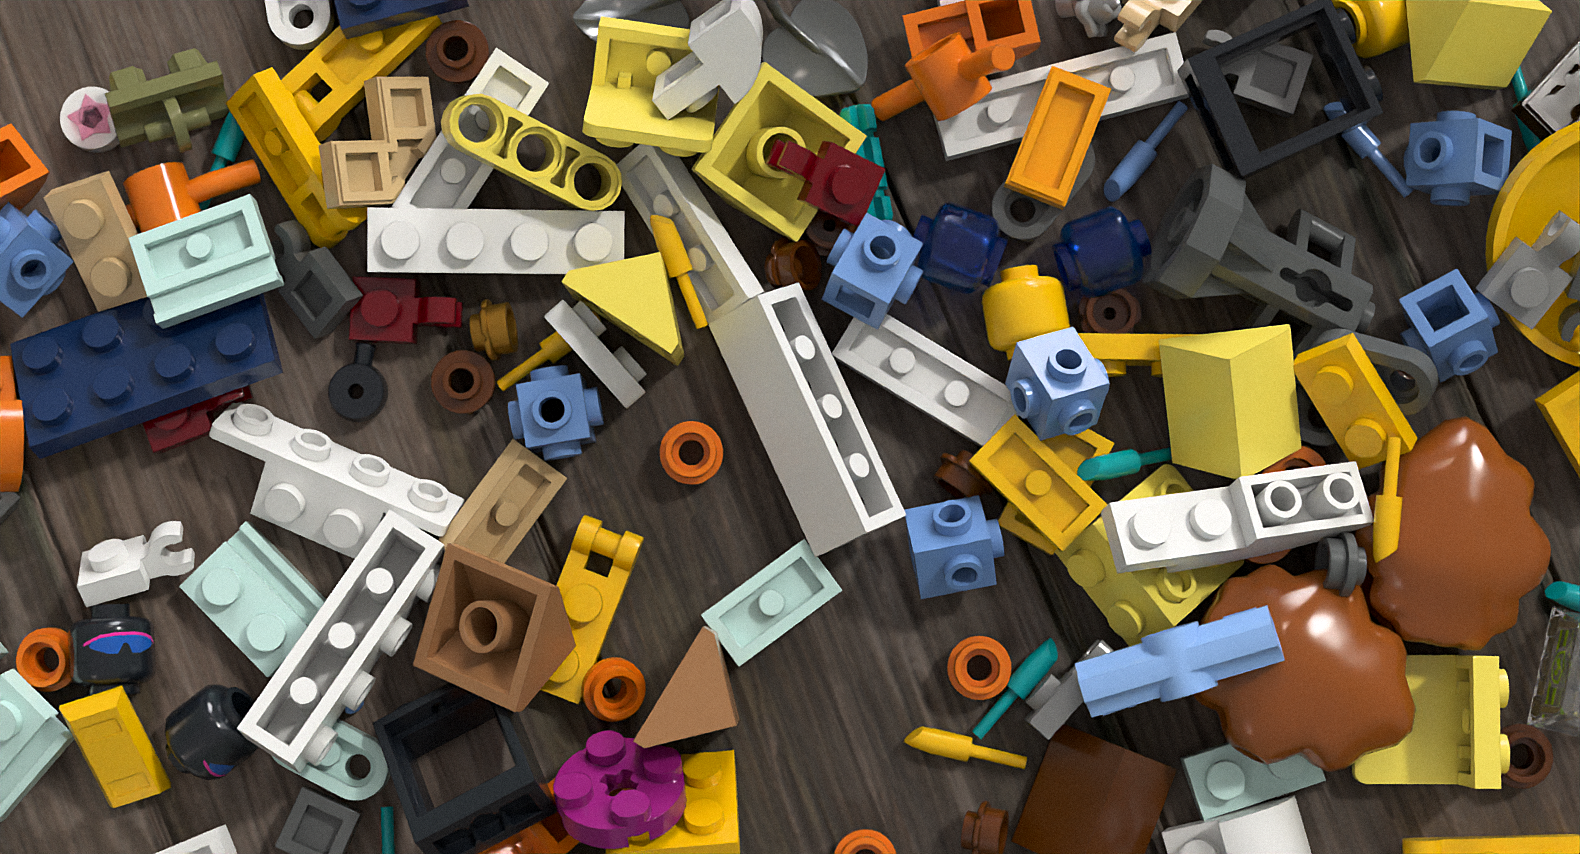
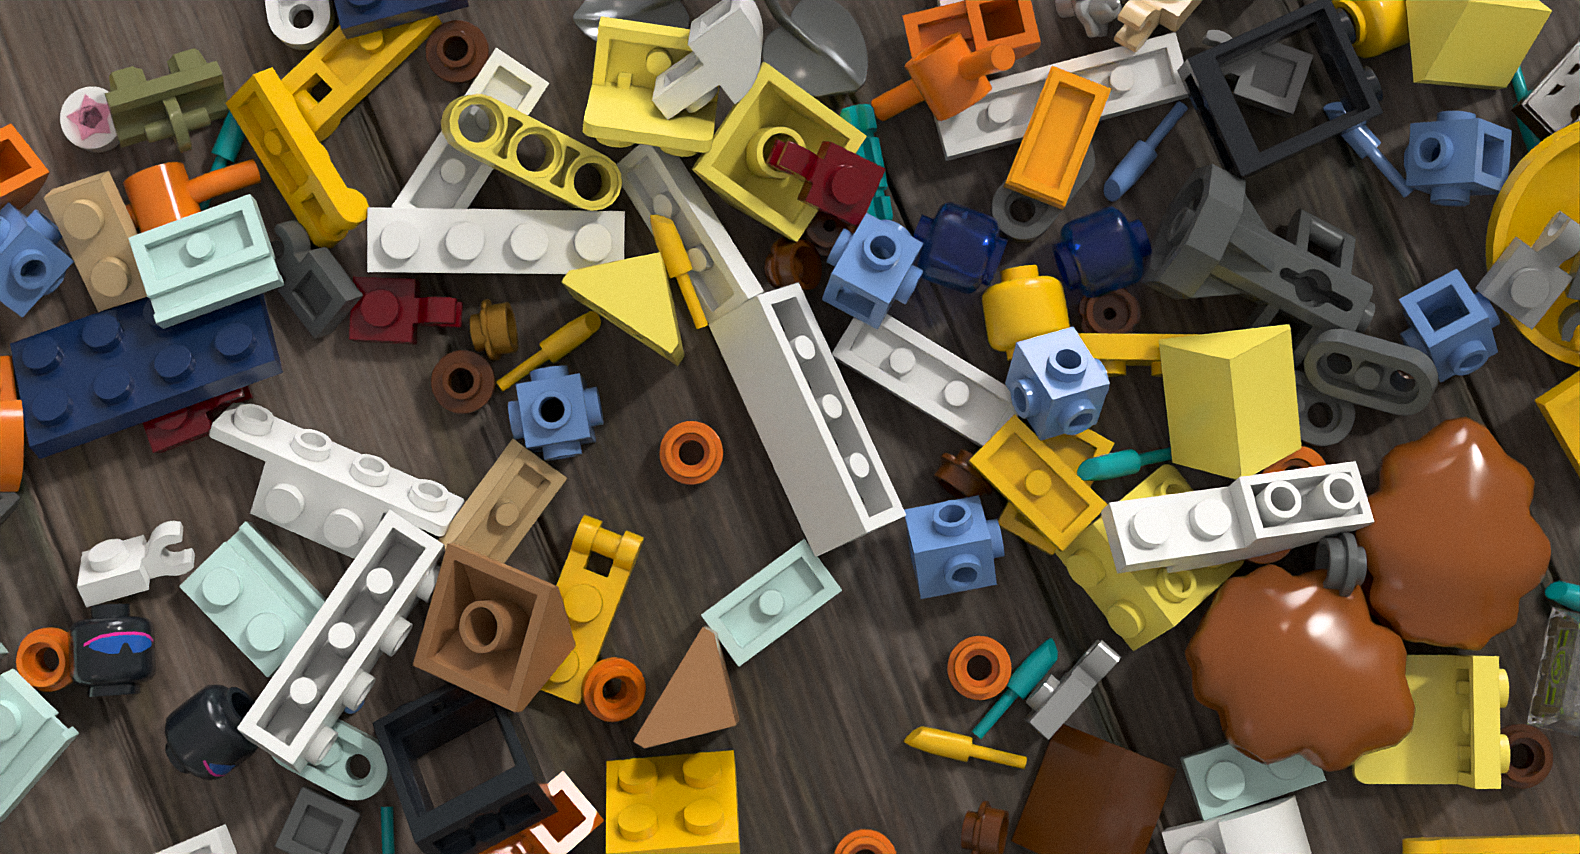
yellow tile [59,686,171,808] -> none
tan tile [318,77,437,209] -> none
black piece [328,342,388,422] -> none
white plate [544,299,647,409] -> none
magenta plate [553,730,687,849] -> none
light blue piece [1075,605,1285,717] -> none
yellow plate [1293,333,1417,470] -> none
yellow piece [1373,437,1403,563] -> none

